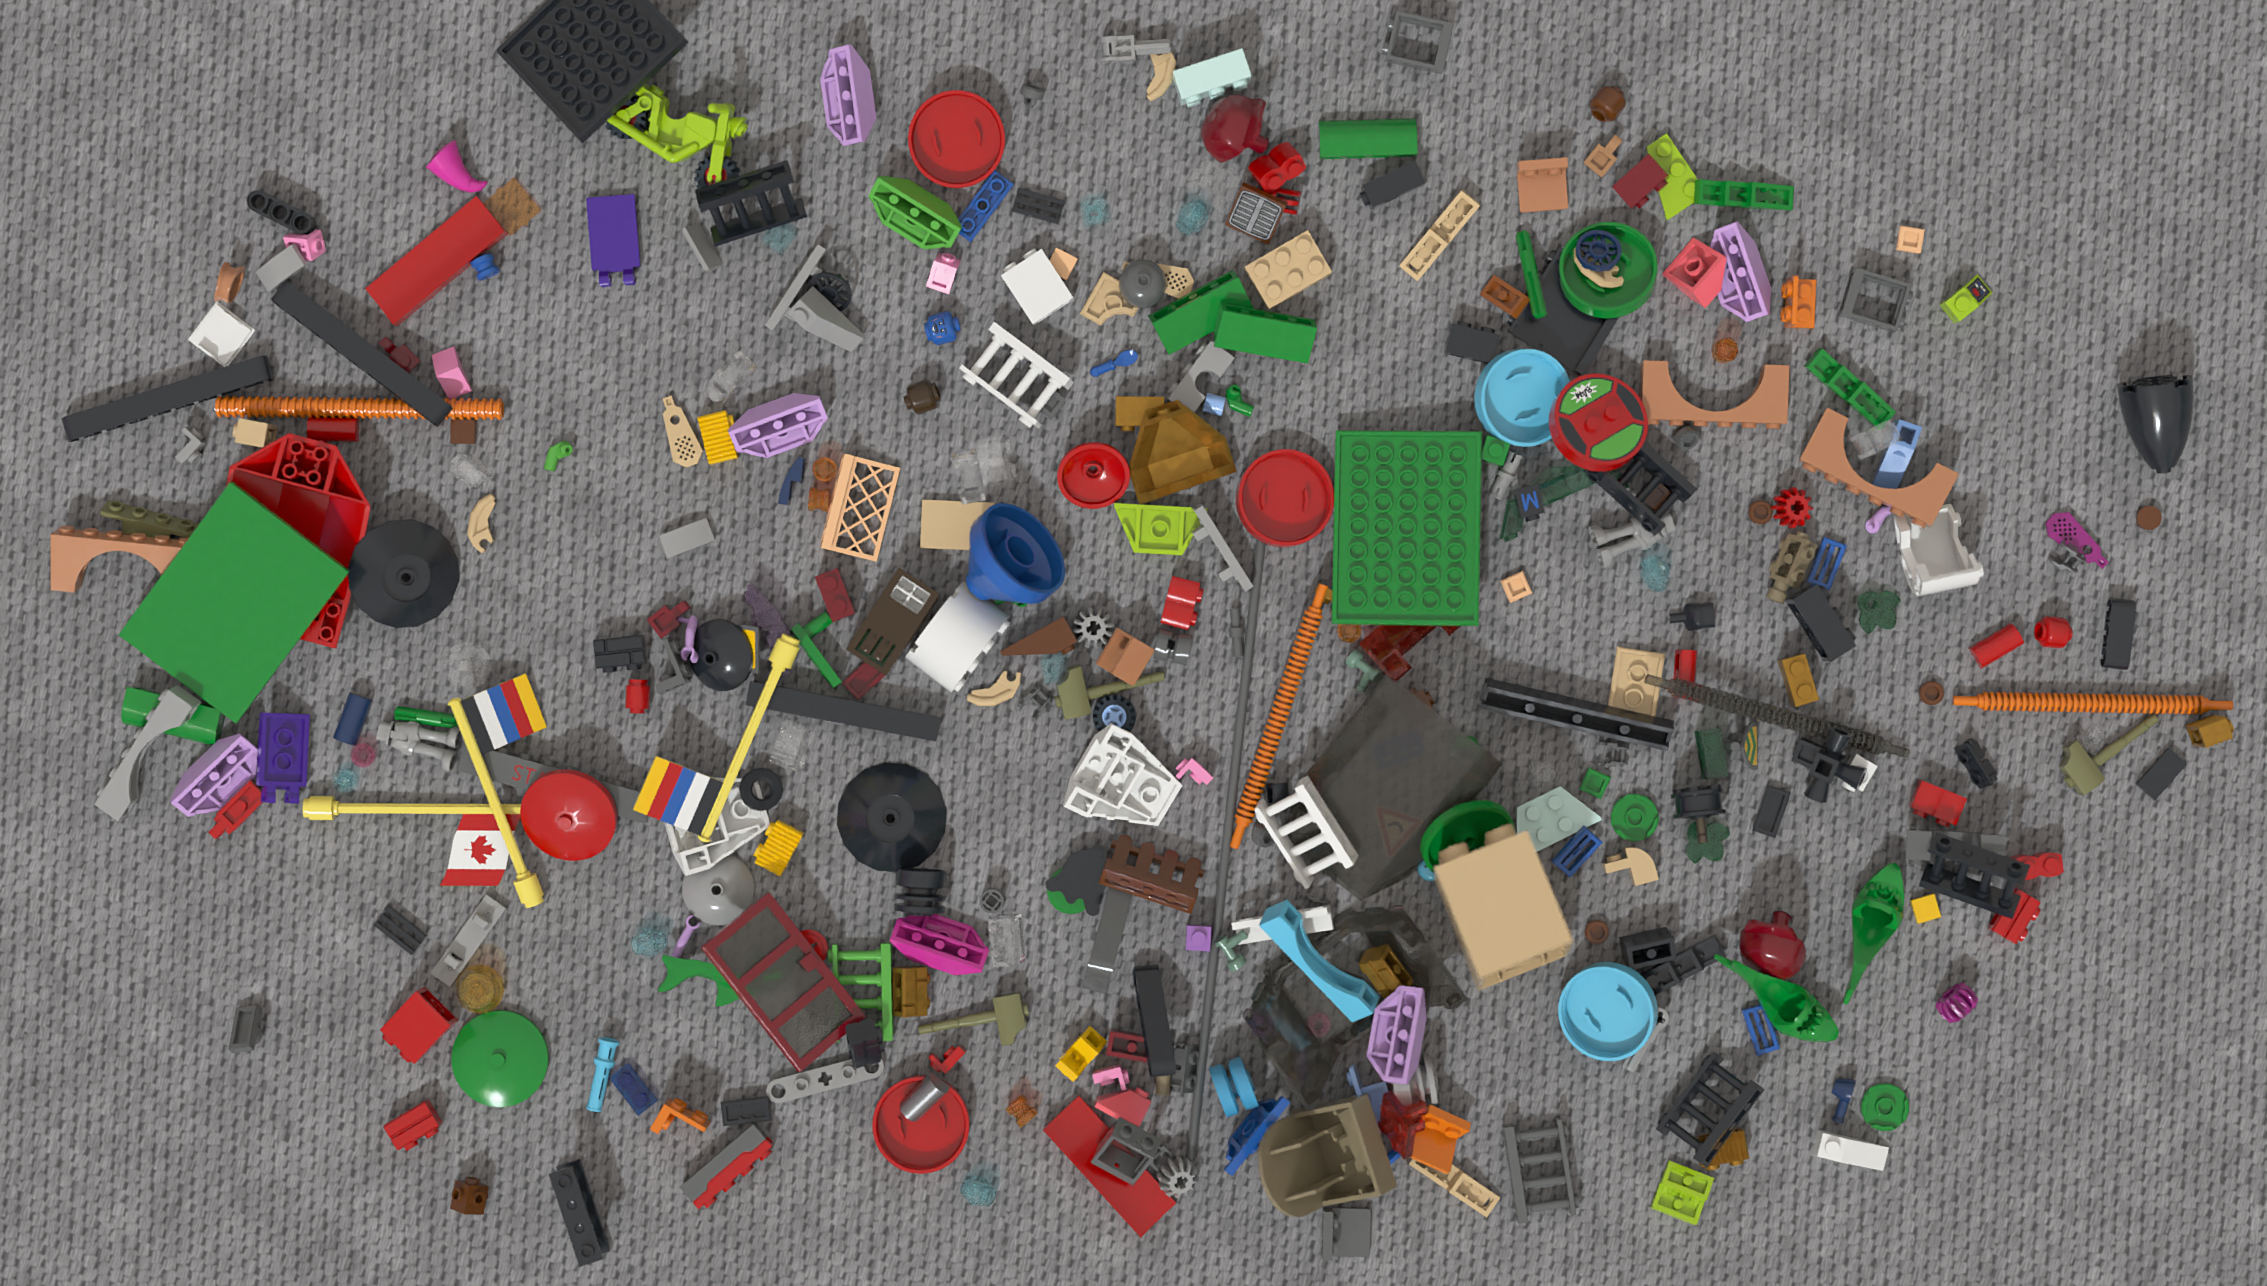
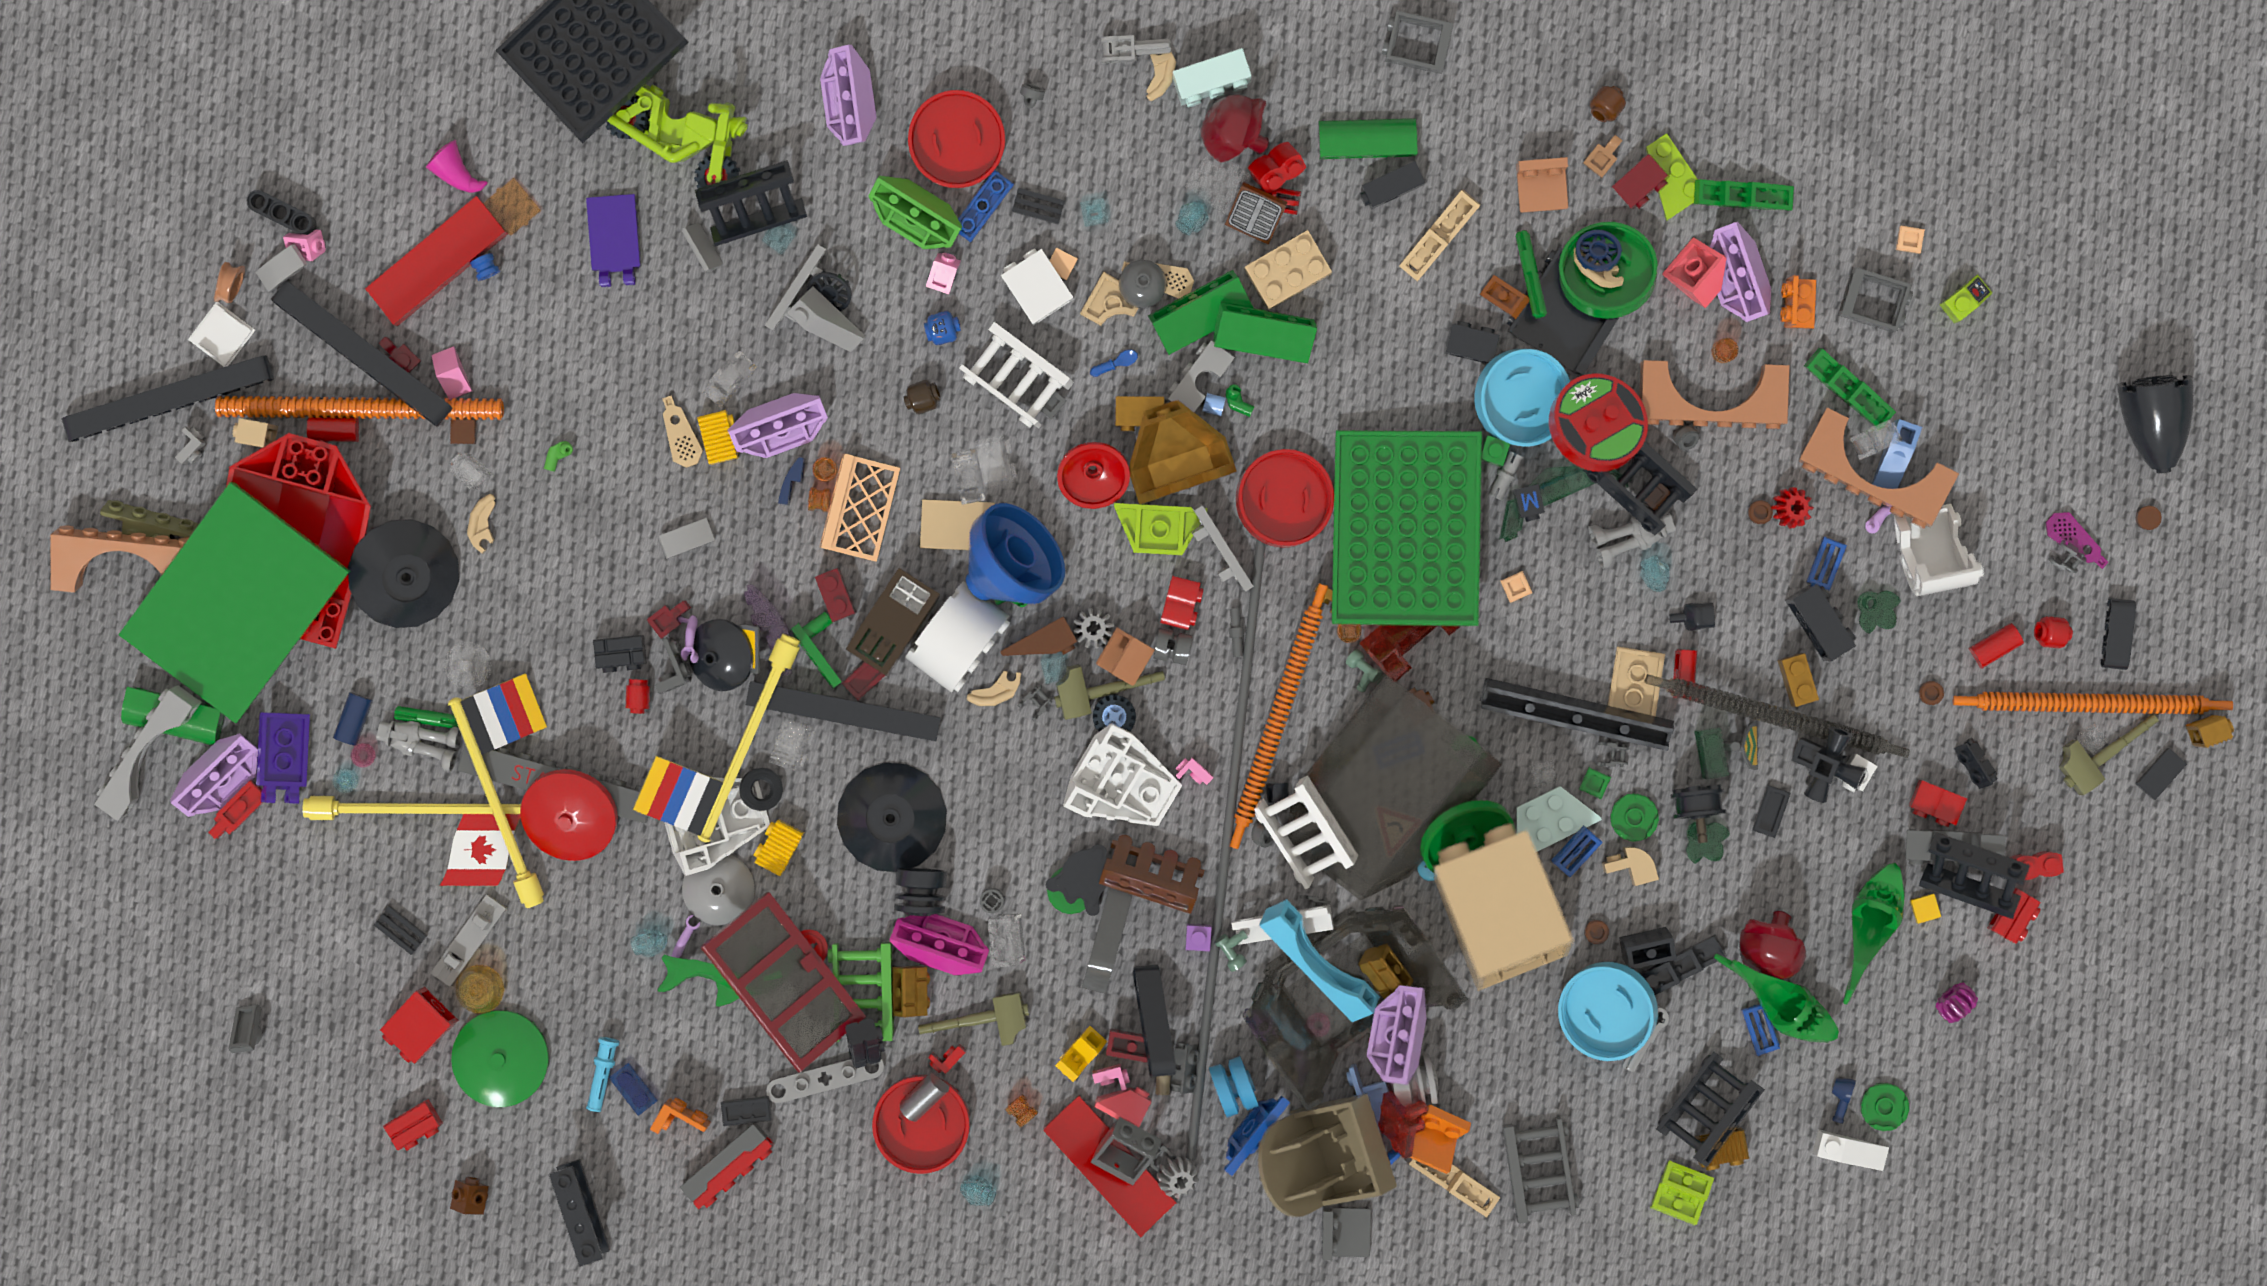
dark tan brick [1765,531,1817,604] -> none

